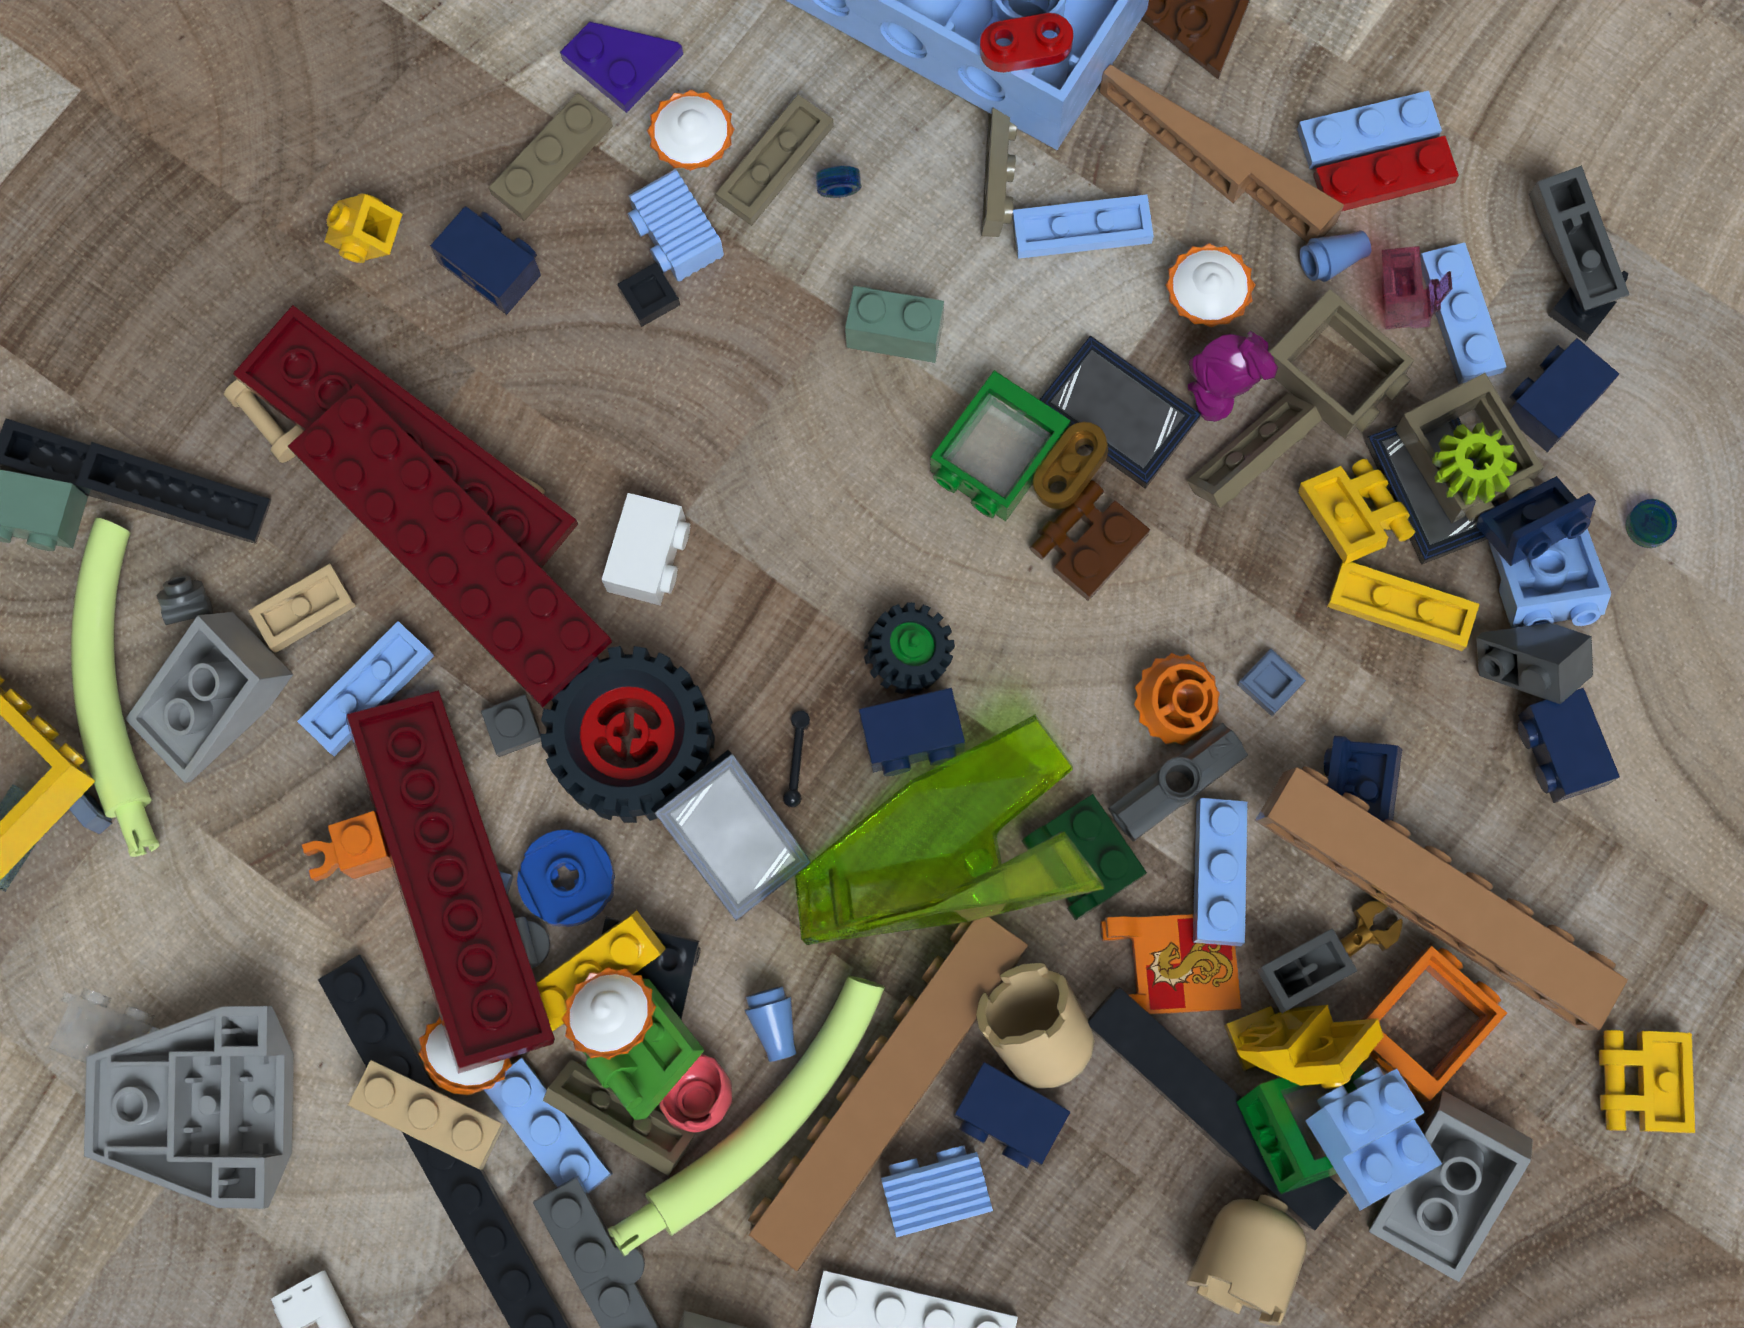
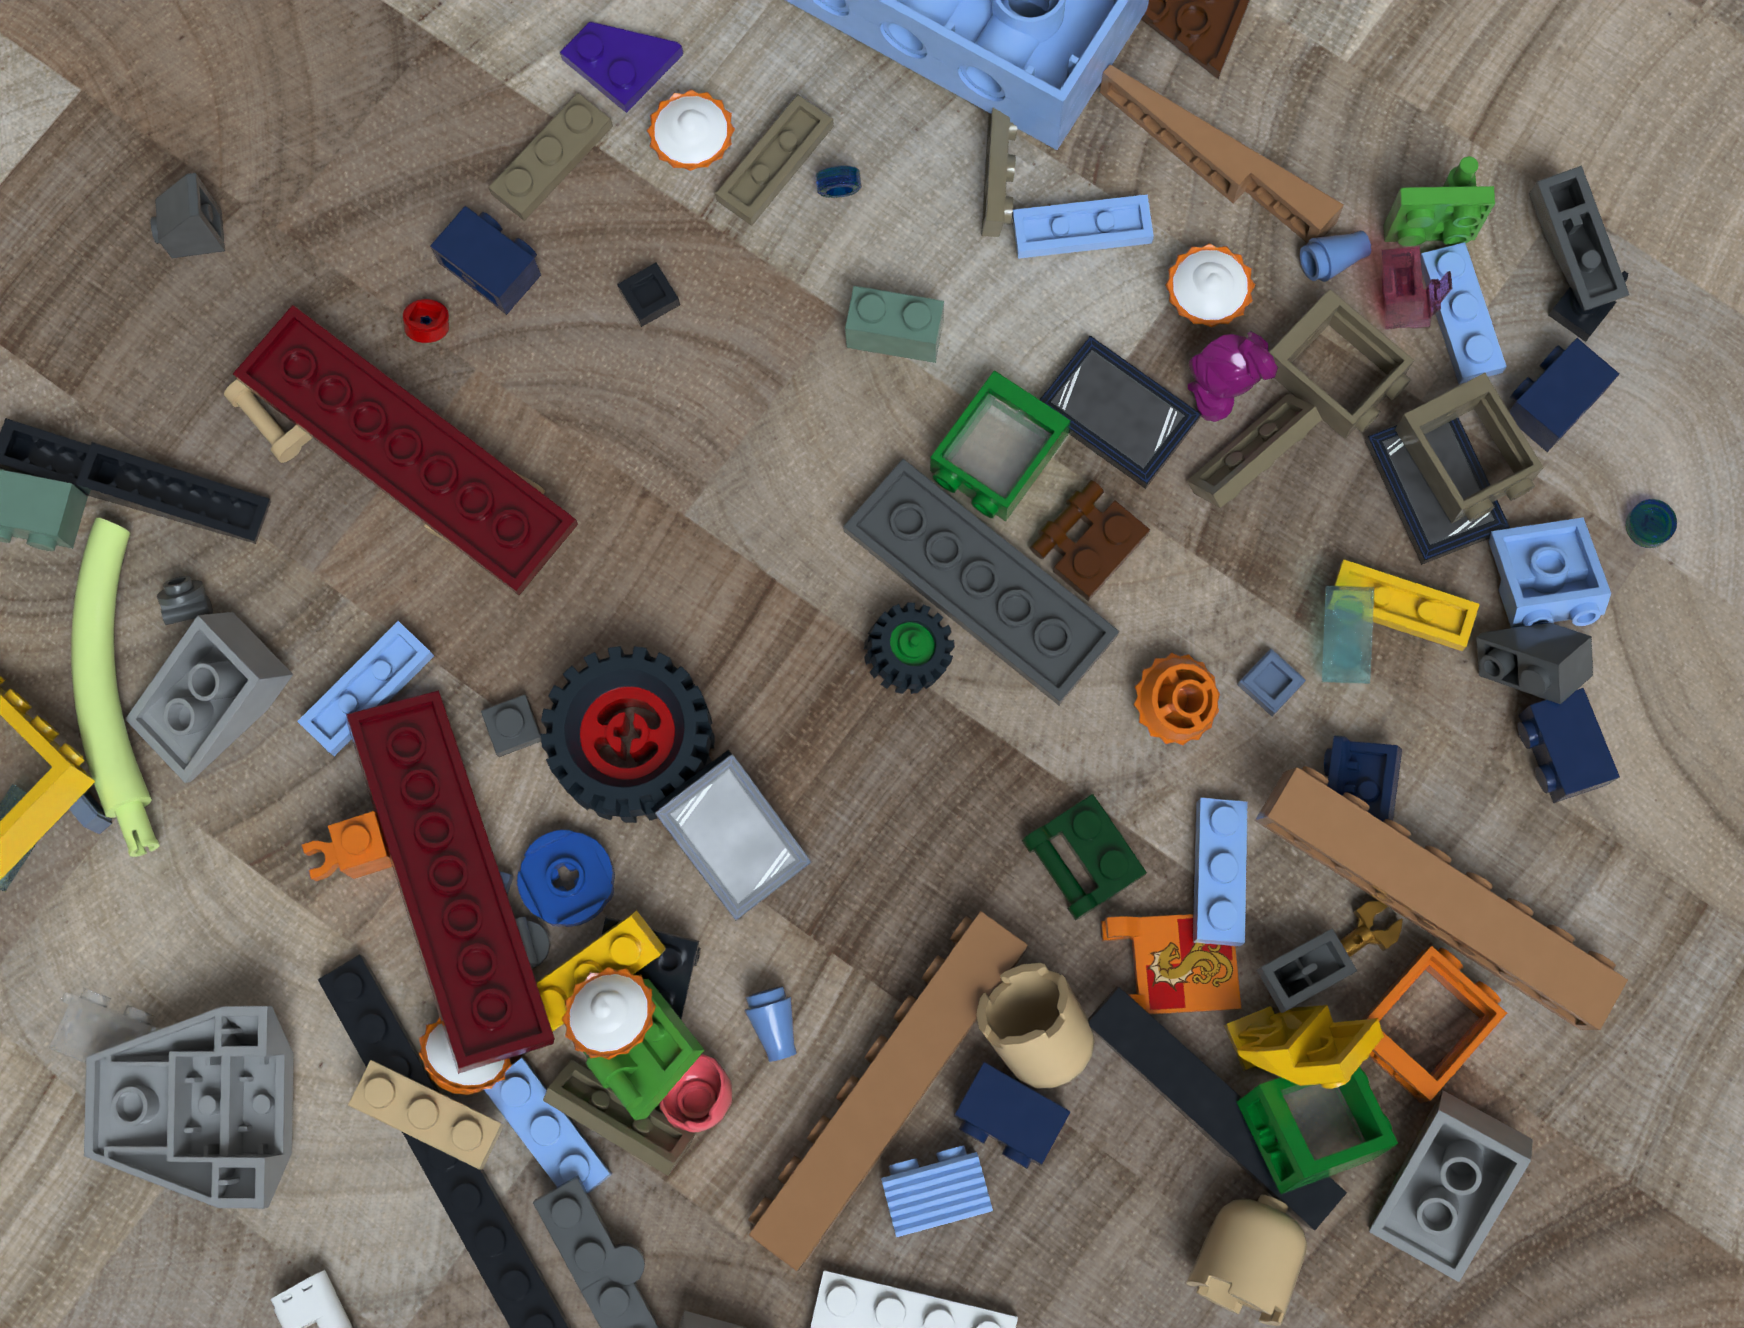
tan plate [248,564,356,653] -> none
dark red plate [287,384,612,708] -> none
yellow brick [324,193,403,263] -> none
white brick [602,493,690,606] -> none
yellowish green animal [608,976,885,1257] -> none
light blue brick [627,169,724,281] -> none
black hinge [783,710,810,808] -> none
clear neon green windscreen [795,714,1104,945] -> none
dark blue brick [859,688,965,776] -> none
red plate [980,13,1073,73] -> none
pearl gold plate [1033,422,1108,509] -> none
dark grey piece [1108,723,1248,842] -> none
light blue plate [1297,90,1442,169] -> none
yellow plate [1298,459,1415,564] -> none
light blue plate [1305,1067,1442,1211] -> none
red plate [1313,136,1459,212] -> none
lime gear [1432,422,1517,505] -> none
dark blue bracket [1476,476,1596,566] -> none
yellow plate [1599,1030,1695,1134] -> none
none -> dark grey slope [150,173,225,258]
none -> red tile [403,299,449,343]
none -> dark grey plate [843,459,1119,706]
none -> clear light blue plate [1322,586,1374,684]
none -> bright green plate [1383,156,1495,246]

